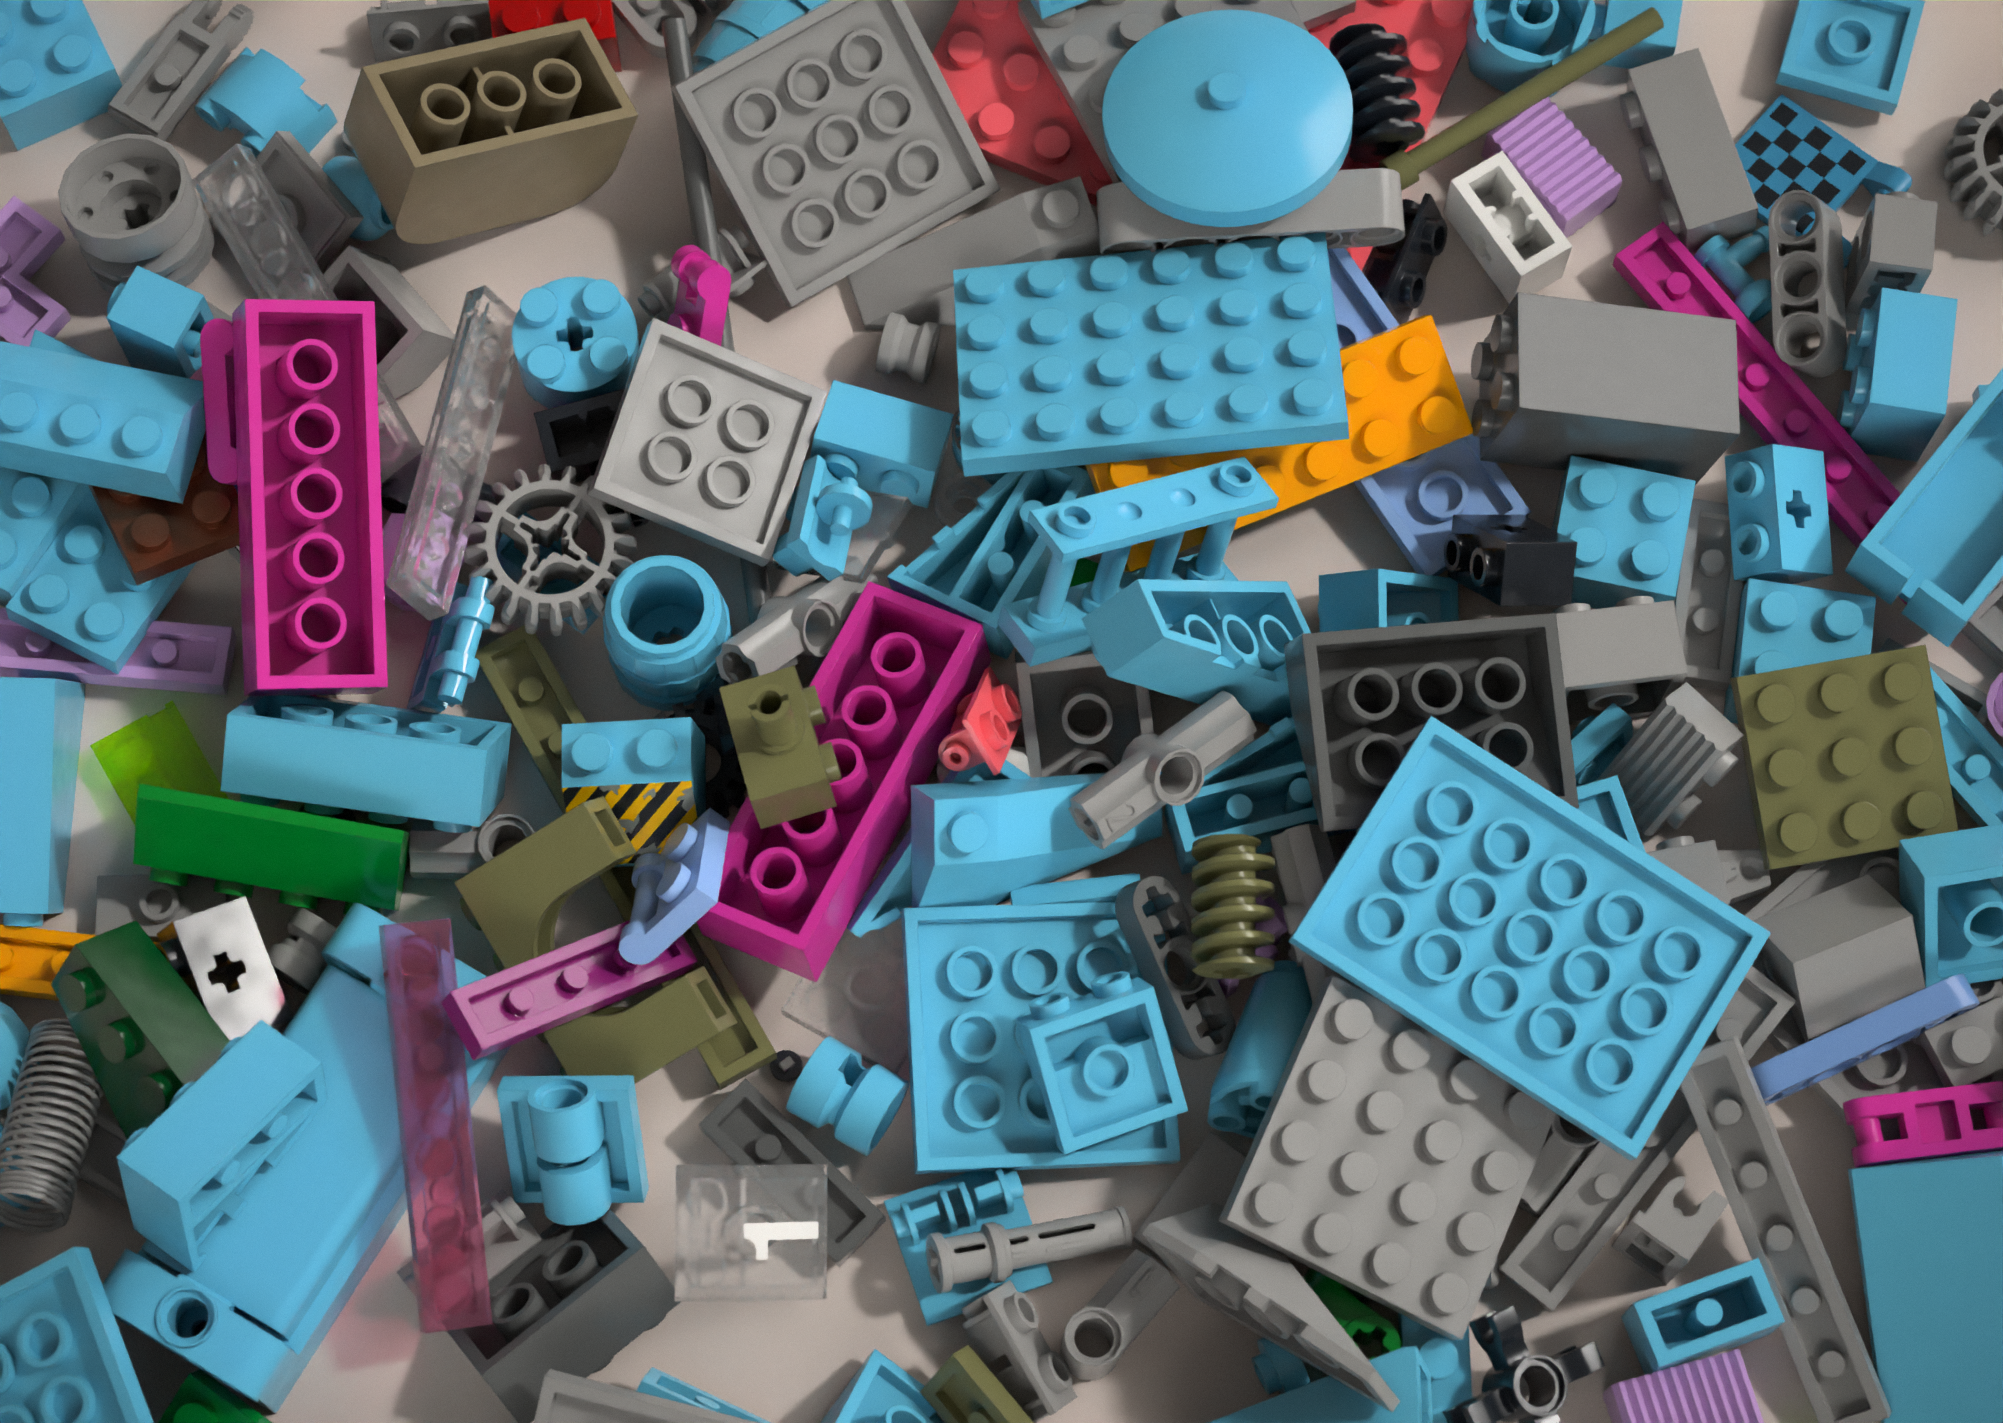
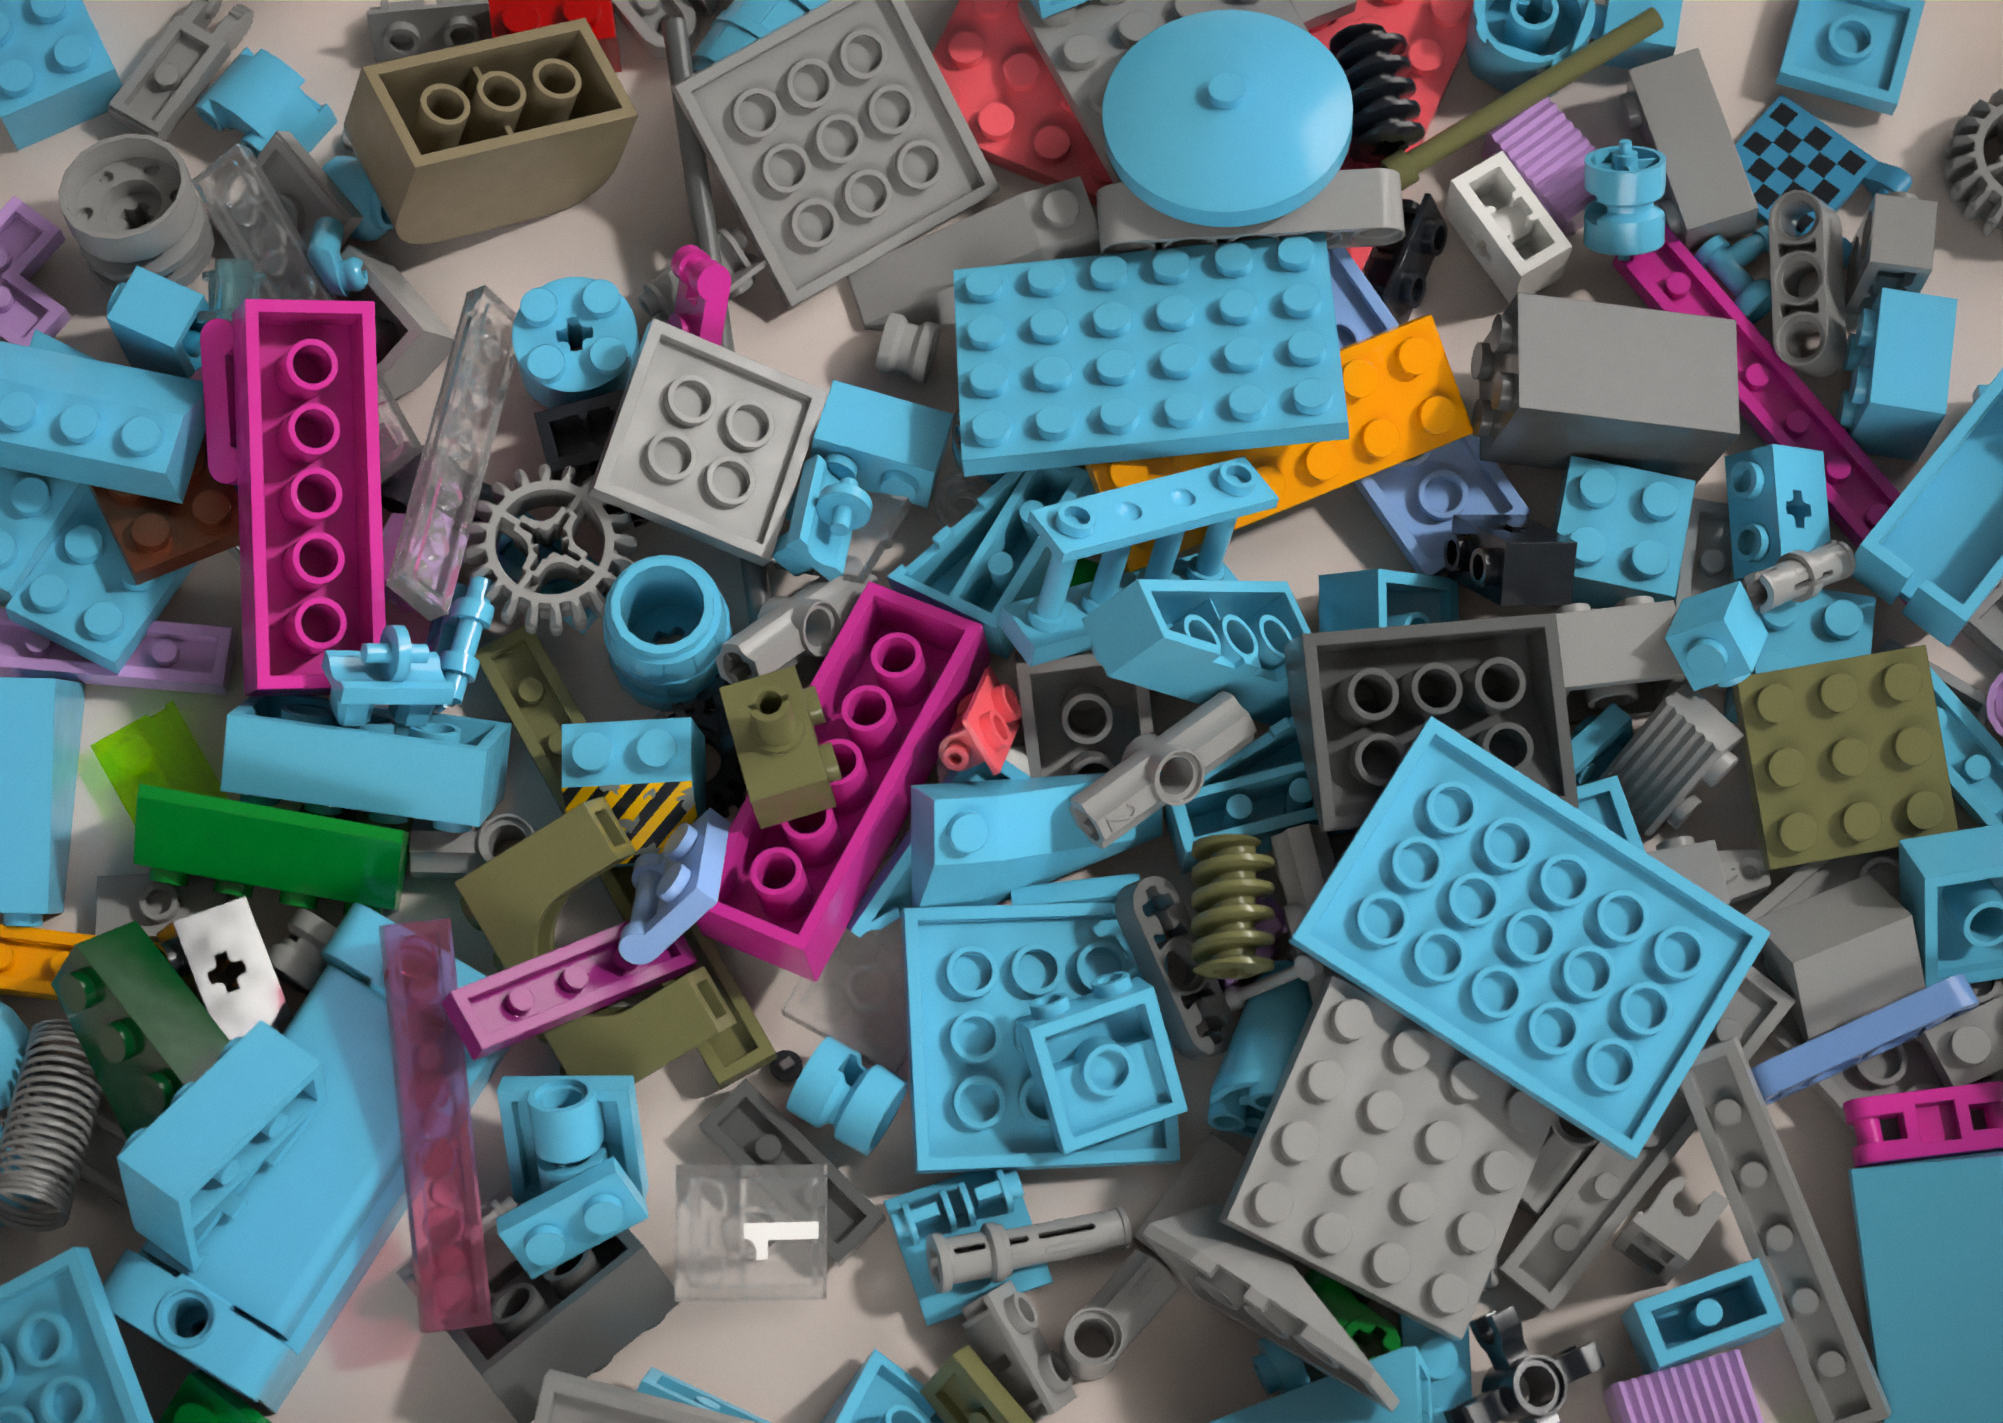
none -> clear light blue brick [197,259,266,324]
none -> medium azure arm [307,217,368,296]
none -> medium azure hips [321,625,456,727]
none -> medium azure plate [496,1156,649,1279]
none -> light grey hinge [1223,953,1323,1011]
none -> medium azure wheel [1584,139,1666,261]
none -> medium azure brick [1665,581,1768,691]
none -> light grey pin [1742,540,1856,613]

